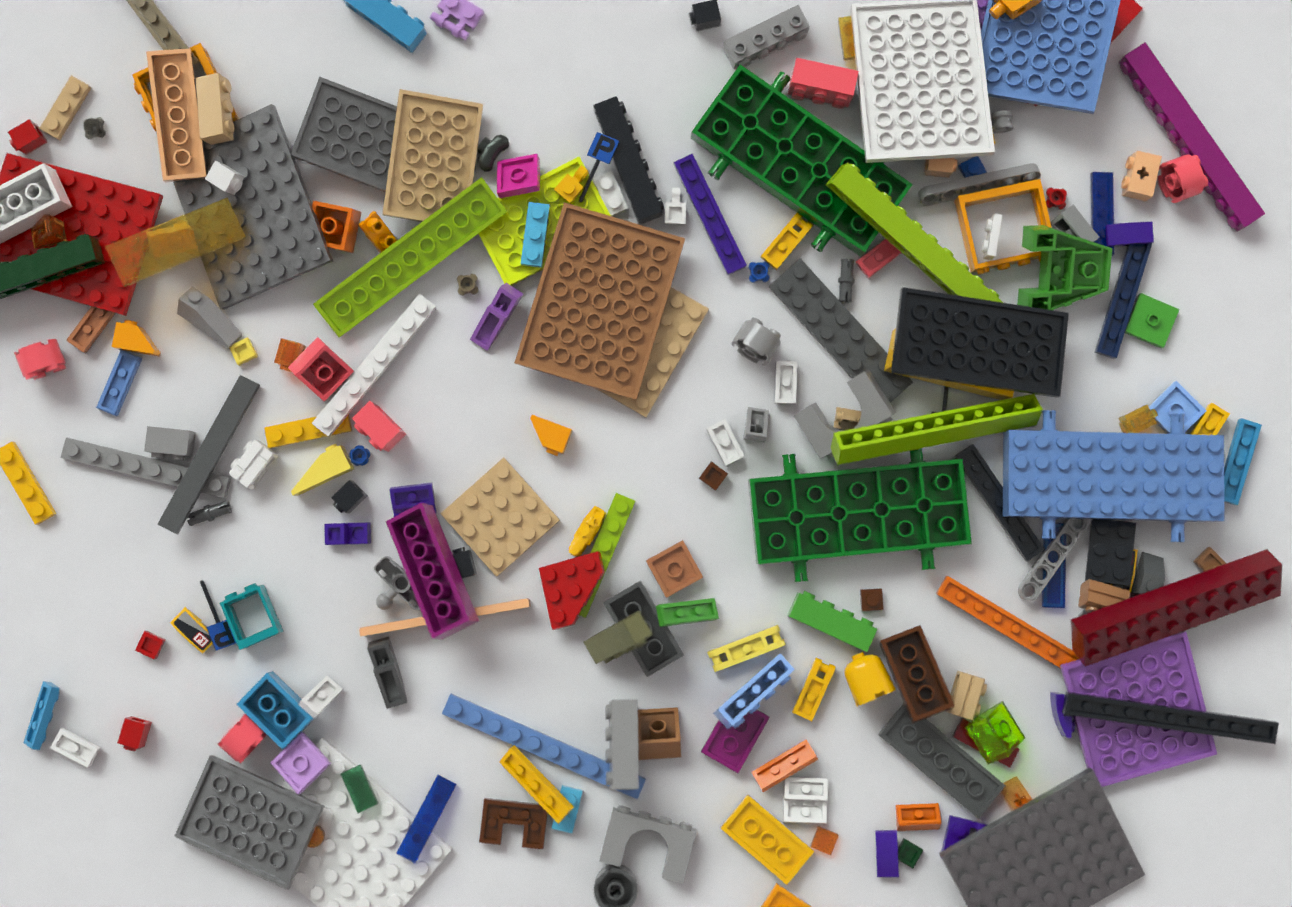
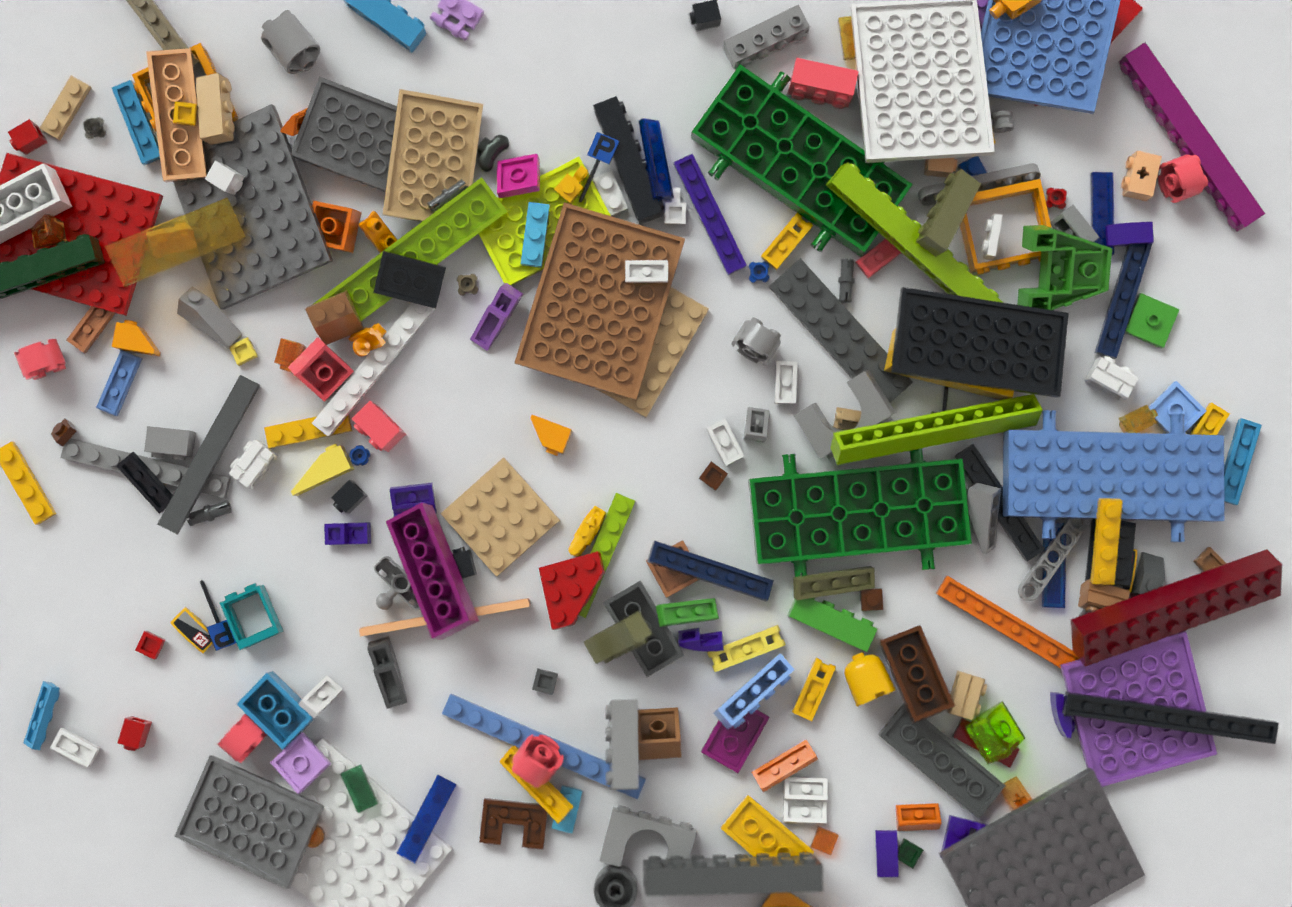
none -> reddish brown plate [51,418,77,447]
none -> dark azure plate [112,80,160,166]
none -> black tile [116,451,173,514]
none -> yellow tile [173,101,198,126]
none -> light grey cylinder [261,10,321,74]
none -> orange slope [280,108,307,136]
none -> medium nougat slope [305,290,364,345]
none -> light orange hips [348,323,386,357]
none -> black plate [373,251,446,309]
none -> dark grey pin [427,179,468,213]
none -> coral brick [512,734,563,788]
none -> dark grey plate [532,668,558,695]
none -> white plate [625,260,668,283]
none -> clear blue tile [638,118,674,200]
none -> dark grey brick [643,852,823,896]
none -> dark blue plate [647,541,774,601]
none -> dark purple slope [678,628,724,652]
none -> olive plate [793,566,875,600]
none -> olive brick [916,169,981,256]
none -> light grey slope [966,483,1001,554]
none -> white brick [1085,356,1139,401]
none -> yellow plate [1090,498,1123,585]

